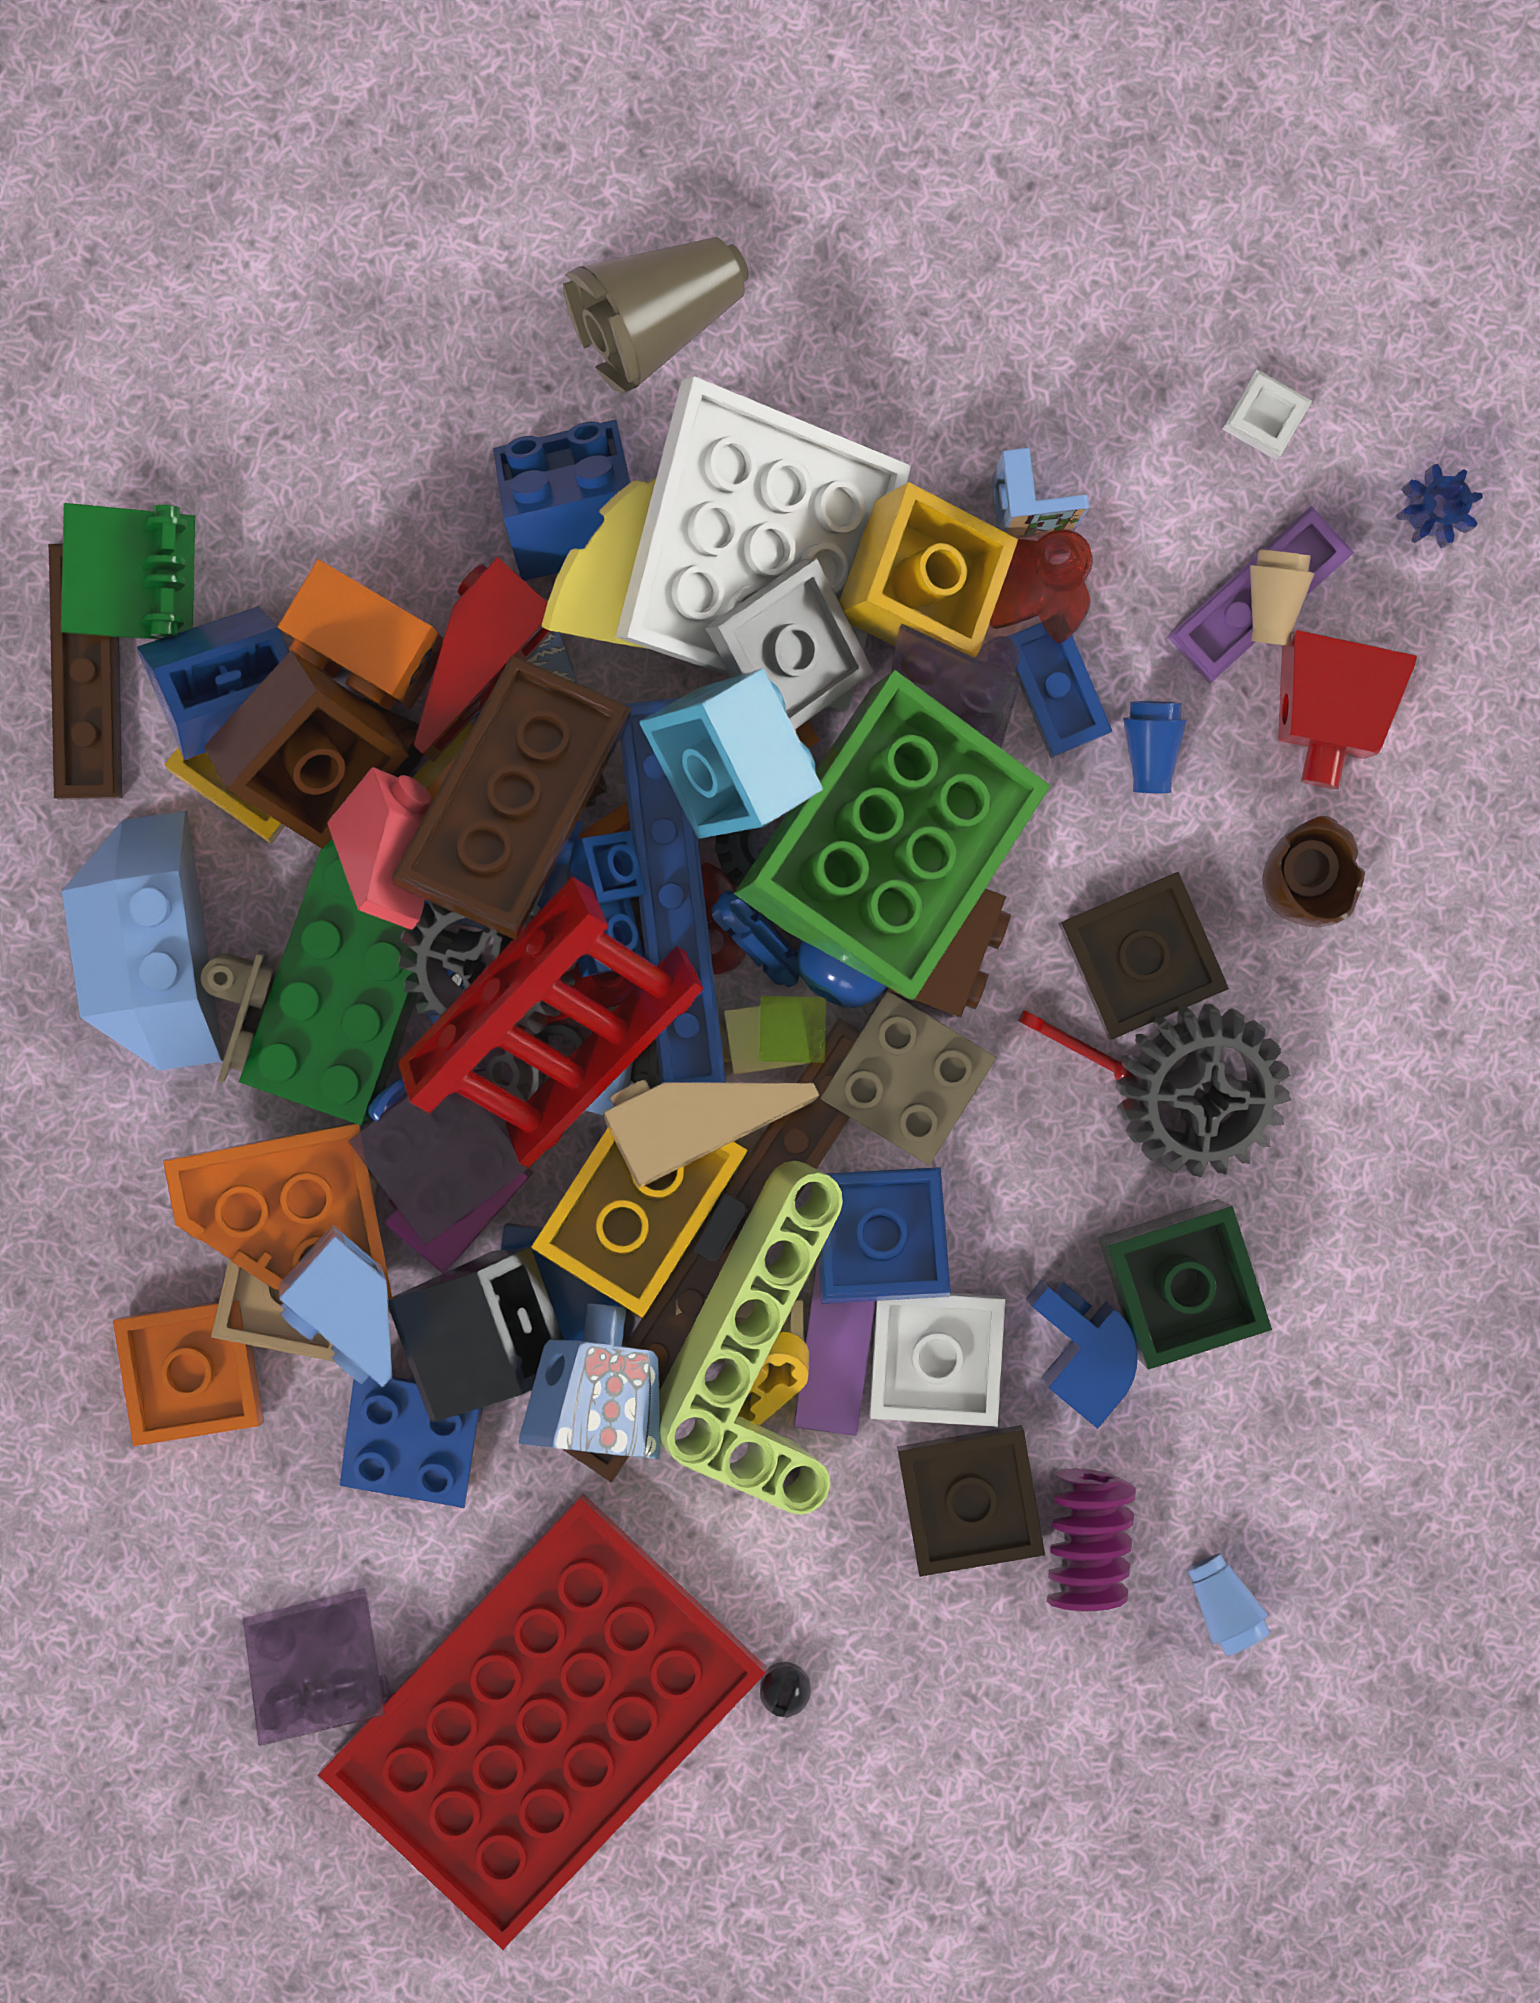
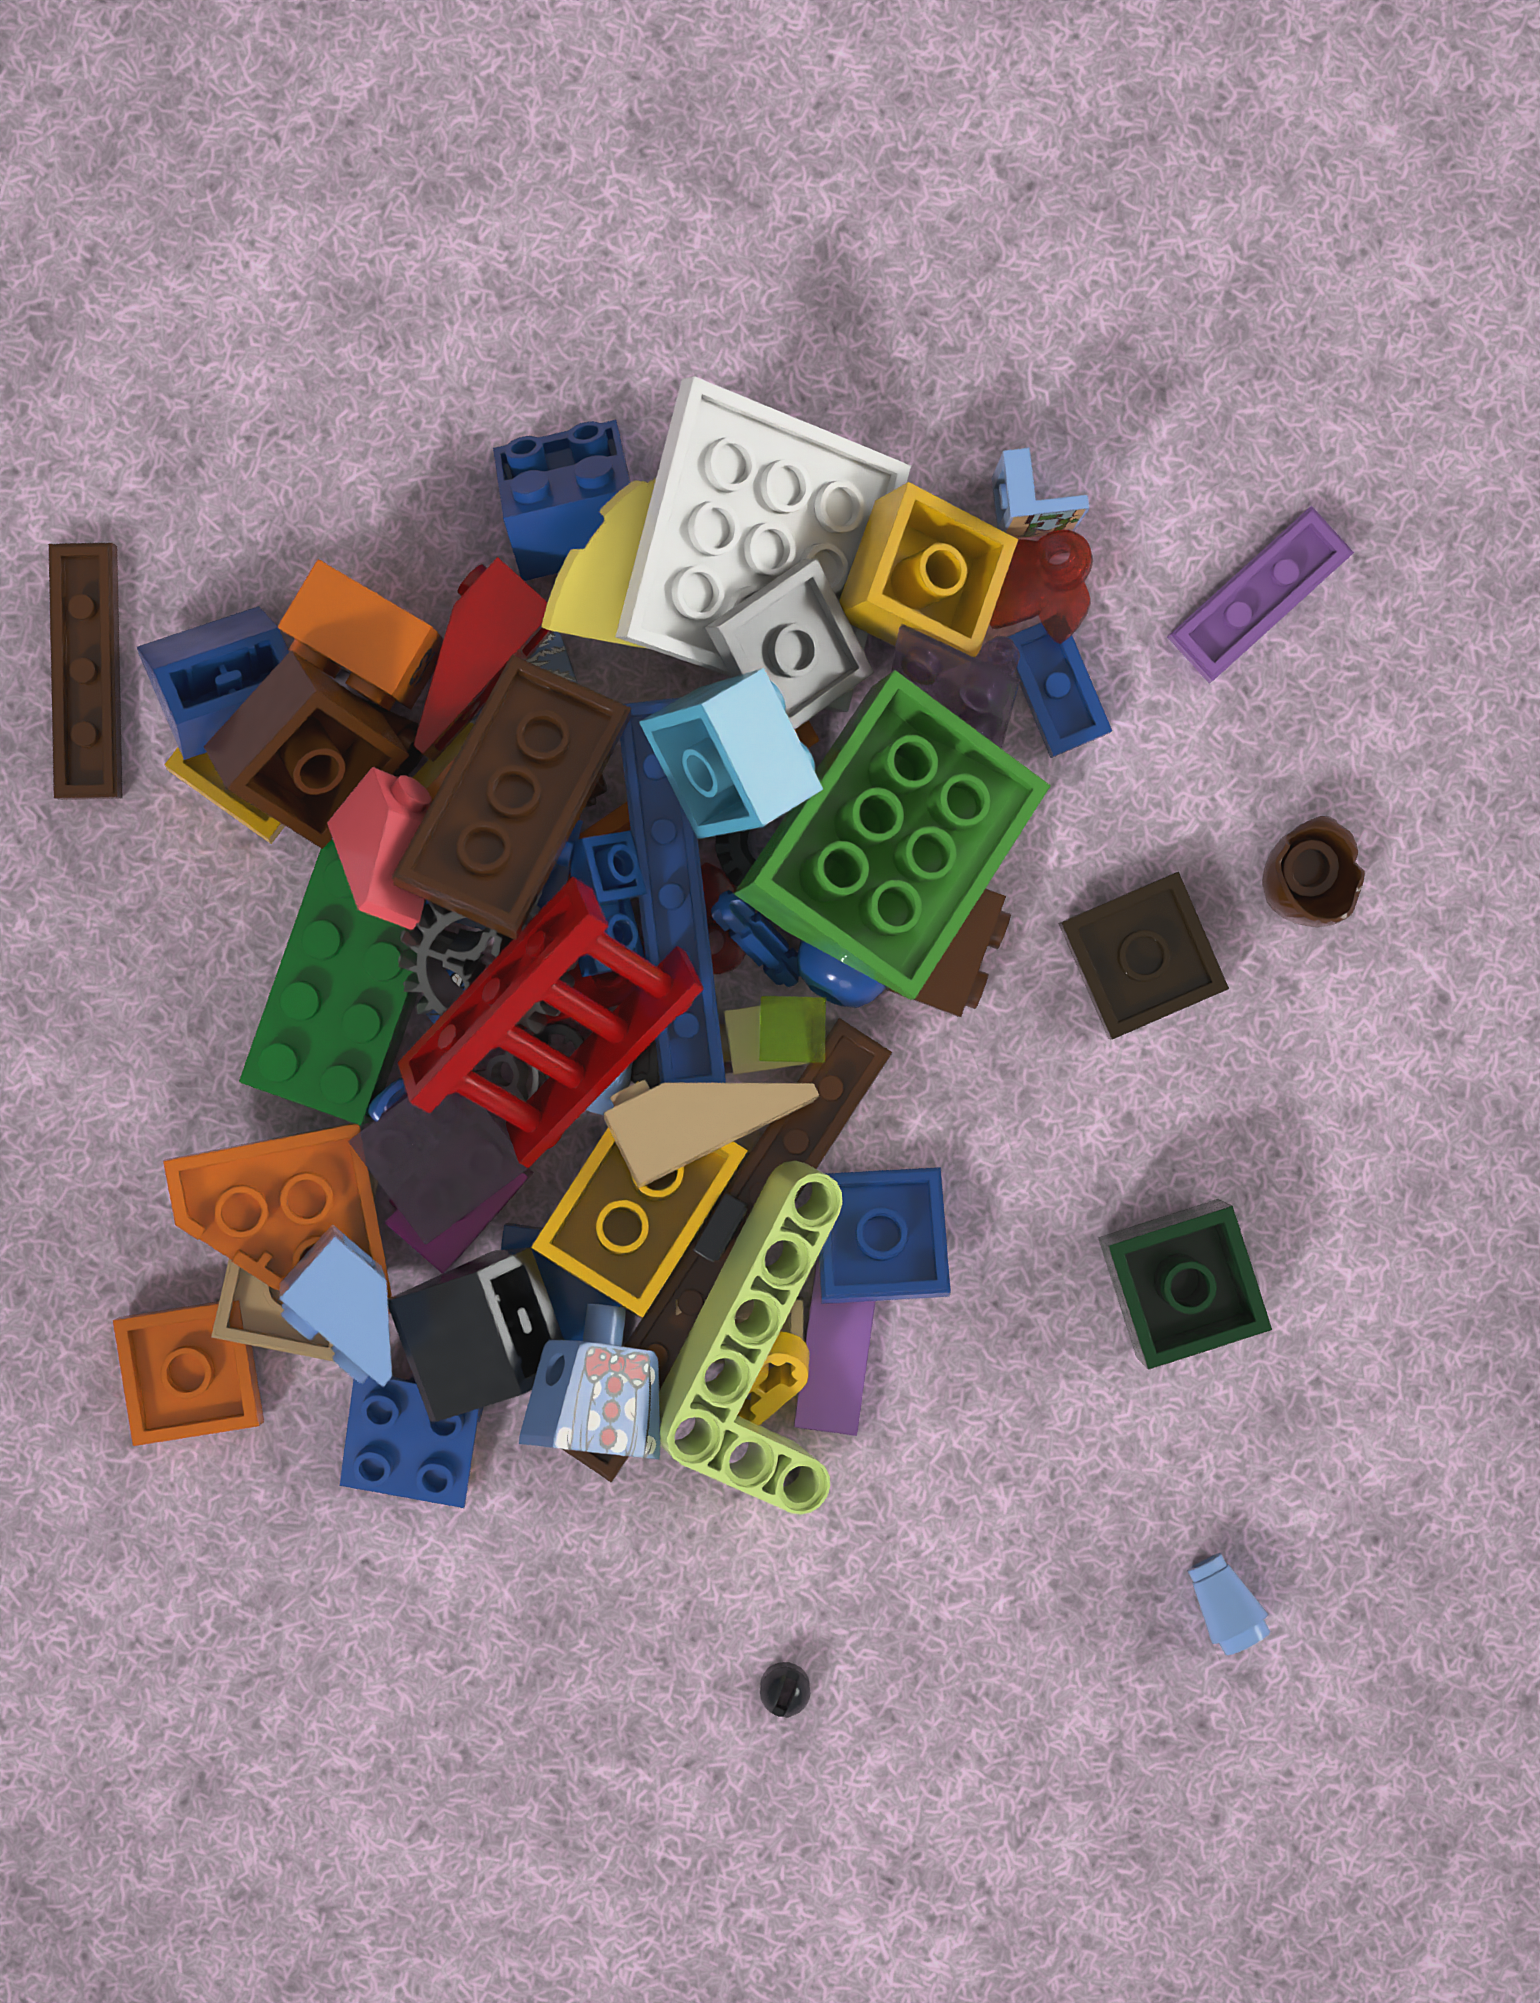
green hinge [61,503,195,640] -> none
light blue wedge [62,811,224,1070] -> none
dark tan hinge [201,949,274,1083] -> none
clear purple hinge [243,1588,390,1746] -> none
red plate [318,1493,766,1950] -> none
dark tan cone [563,237,749,394] -> none
dark tan hinge [820,990,997,1165] -> none
white plate [869,1293,1006,1427] -> none
dark brown plate [897,1425,1045,1577] -> none
red hinge [1018,1010,1133,1080] -> none
blue brick [1026,1280,1138,1429] -> none
magenta piece [1046,1468,1136,1612] -> none
dark grey gear [1115,1003,1291,1178] -> none
blue cone [1123,701,1187,794] -> none
white tile [1222,369,1312,460] -> none
tan cone [1250,550,1315,646] -> none
red torso [1278,630,1417,789] -> none
clear blue gear [1396,464,1483,548] -> none

